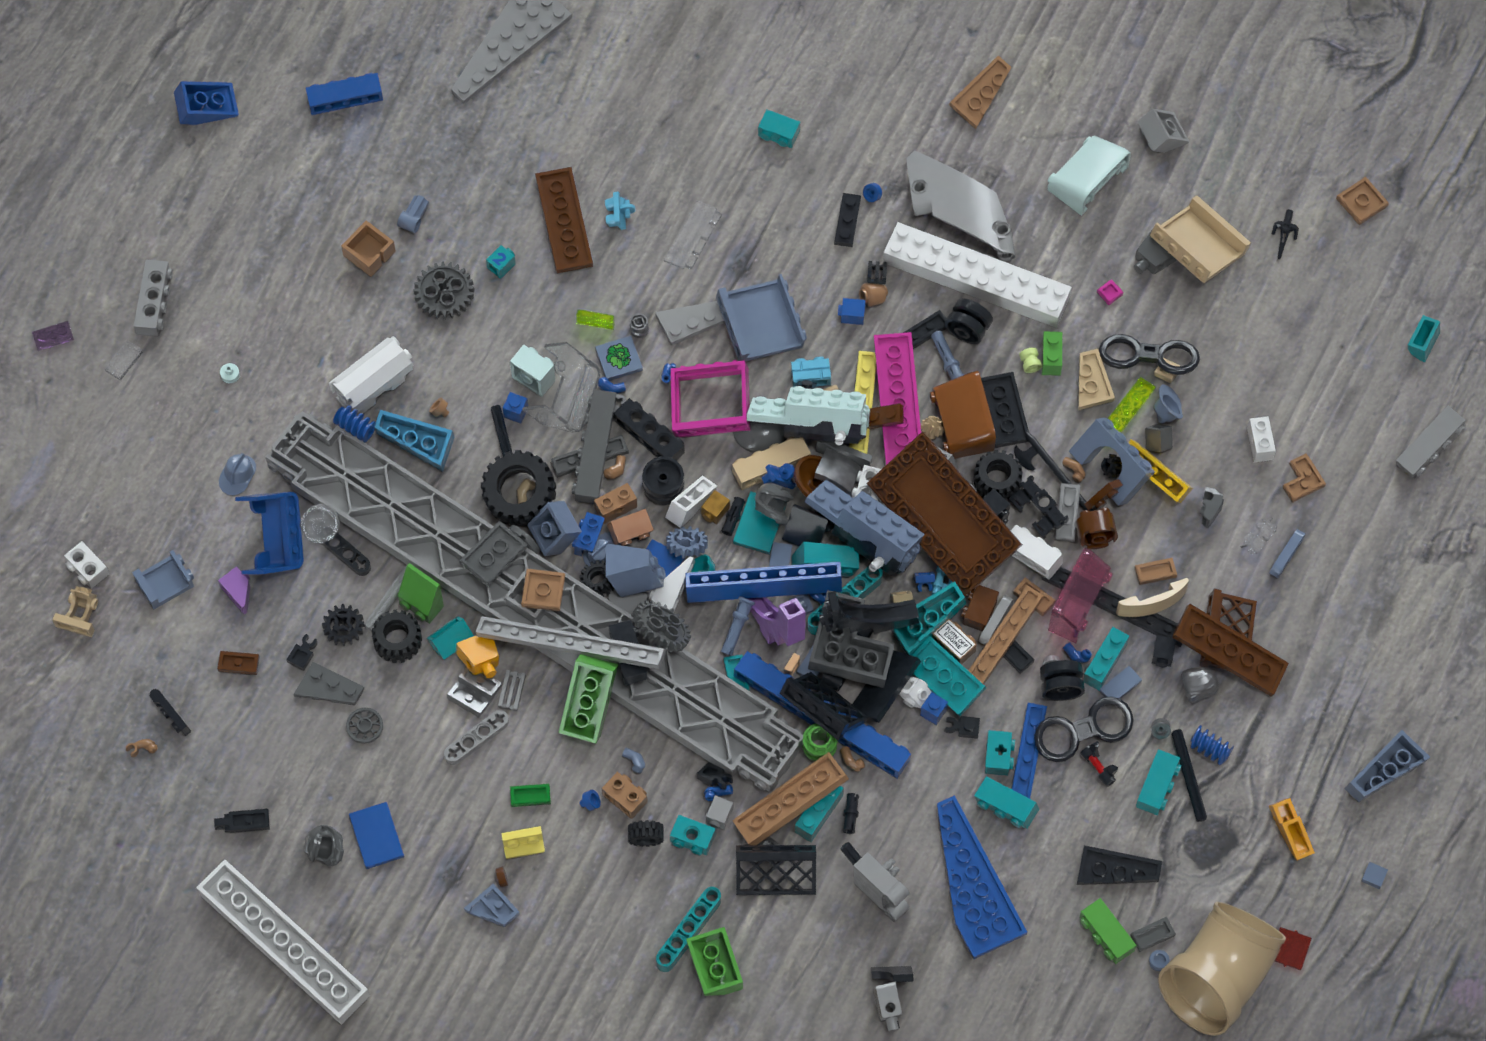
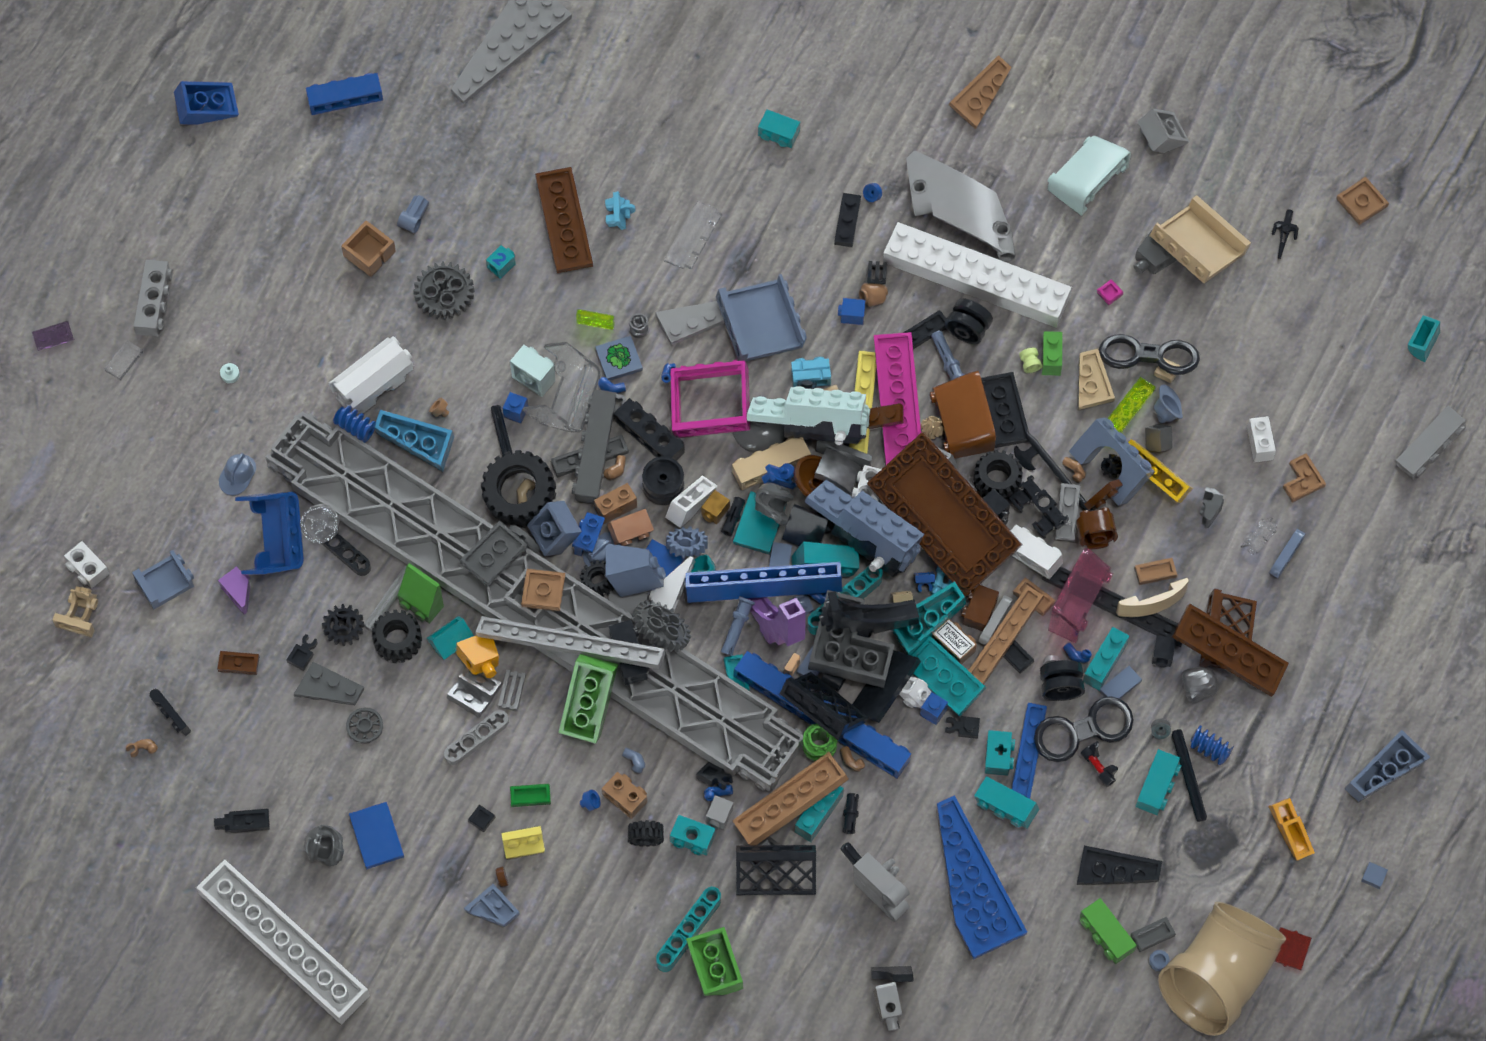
none -> black tile [468,804,496,832]

